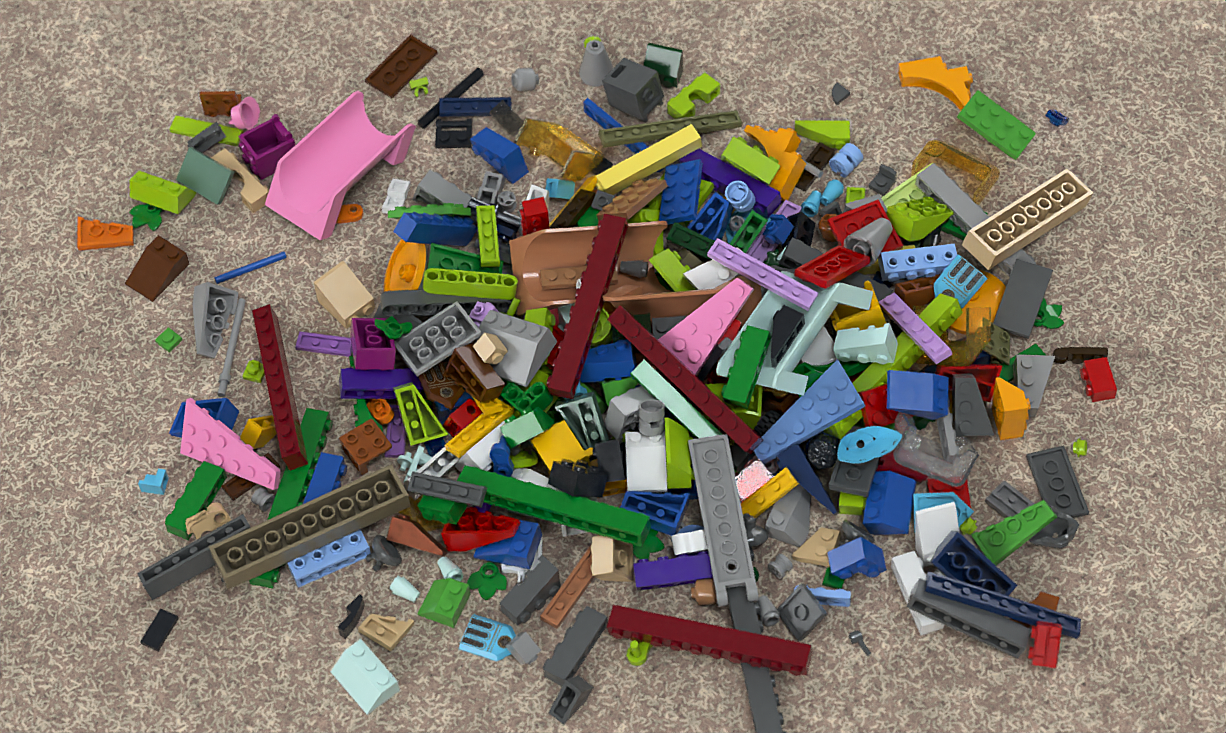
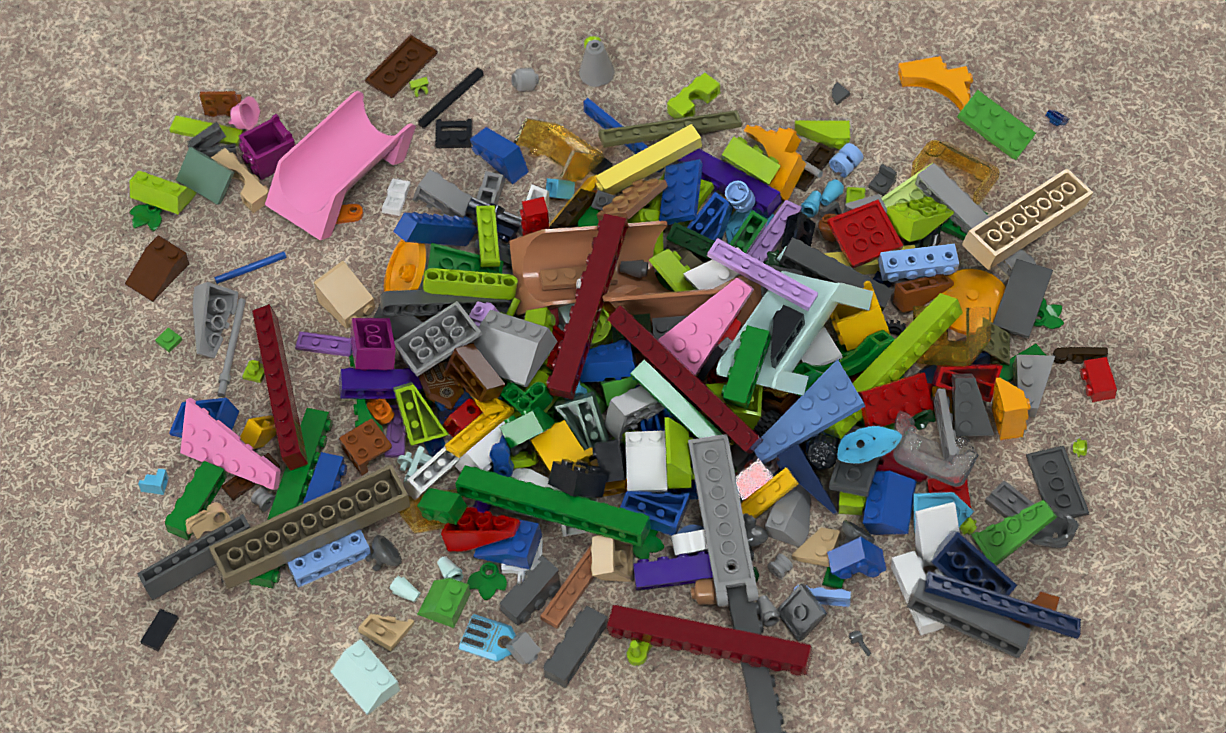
orange wing [77,217,134,251] -> none
black slope [337,594,365,639] -> none
green plate [375,316,413,339] -> none
copper slope [386,513,448,556] -> none
bright green plate [388,203,471,219] -> none
dark grey tile [407,471,487,507] -> none
dark blue tile [439,97,512,117] -> none
tan brick [473,332,508,365] -> none
clear smoke plate [489,100,527,138] -> none
light grey wheel [497,191,517,213] -> none
dark grey slope [548,675,594,725] -> none
dark grey container [602,58,664,123] -> none
light grey wheel [639,399,665,436] -> none
slope [643,42,683,88] -> none
light grey hinge [729,216,745,232] -> none
blue brick [762,214,794,244] -> none
red plate [794,245,870,288] -> none
light aqua wedge [833,323,898,364] -> none
light grey cone [844,218,893,267] -> none
lavender plate [879,292,953,364] -> none
blue slope [887,370,948,420] -> none
medium azure tile [933,254,988,308] -> none
red brick [1028,621,1062,668] -> none
none -> dark grey pin [199,143,237,158]

